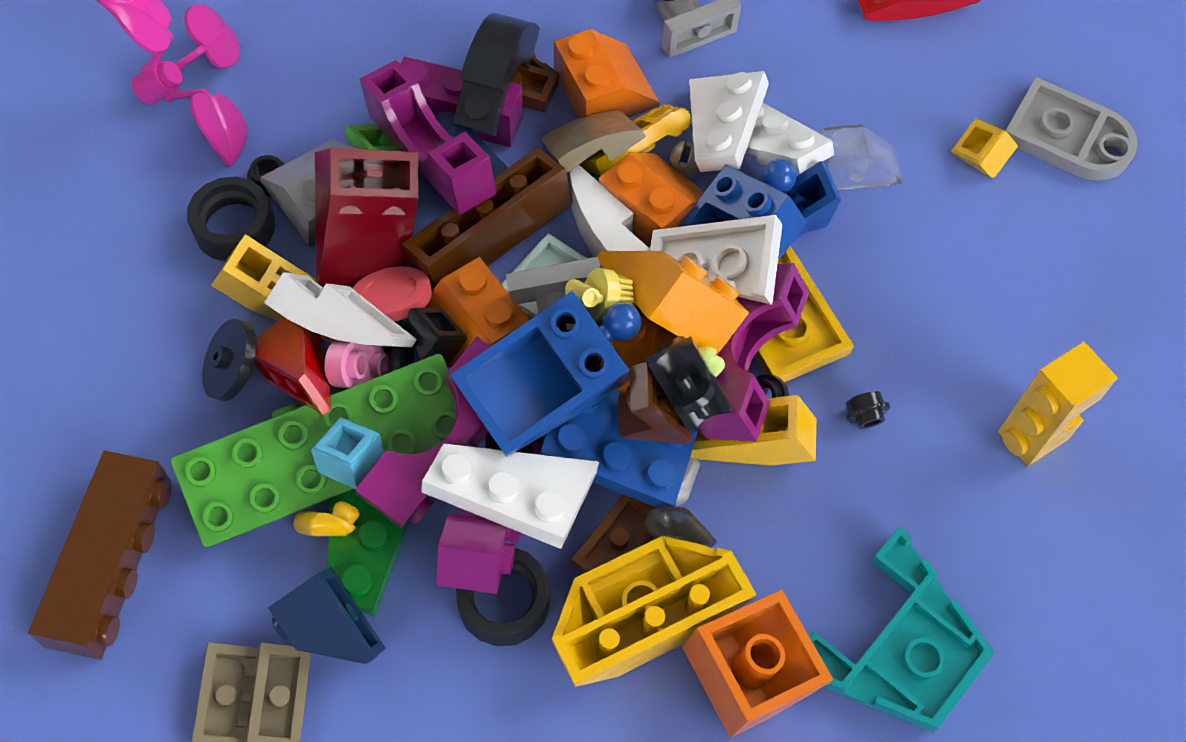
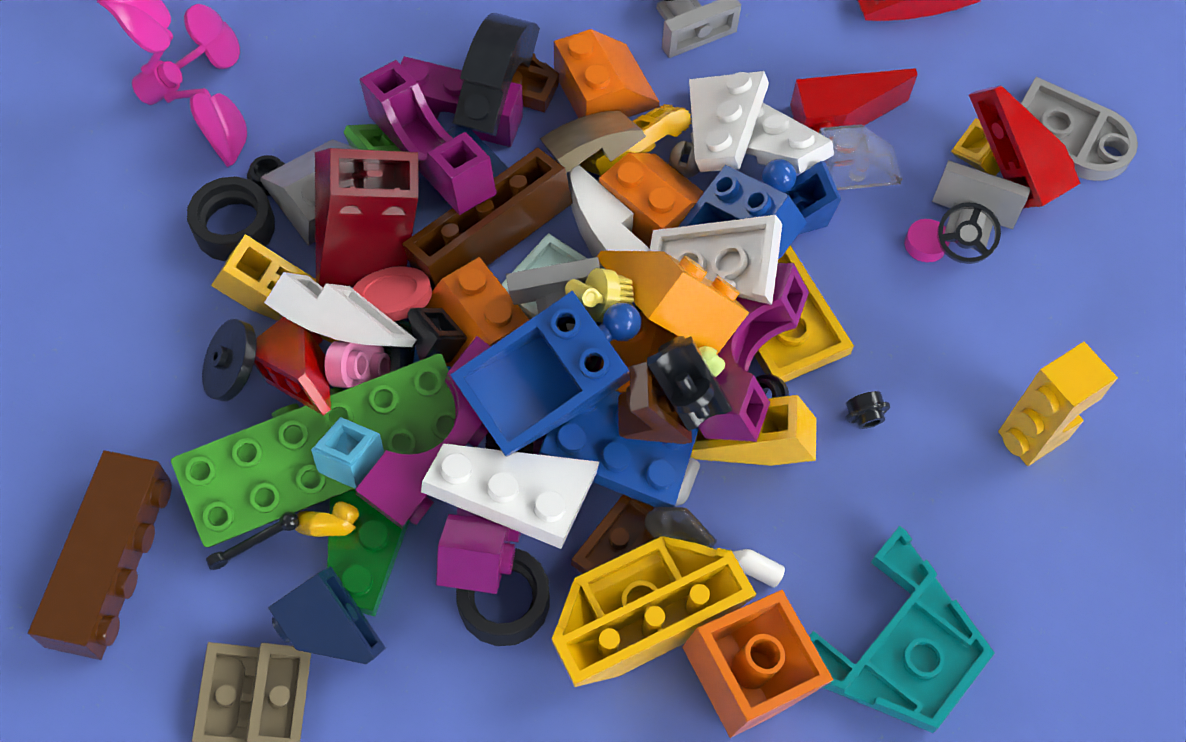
none -> black hinge [206,512,299,570]
none -> white arm [733,549,785,588]
none -> red slope [790,68,918,141]
none -> dark pink tile [904,219,950,262]
none -> light grey piece [932,160,1030,264]
none -> red slope [969,85,1081,208]

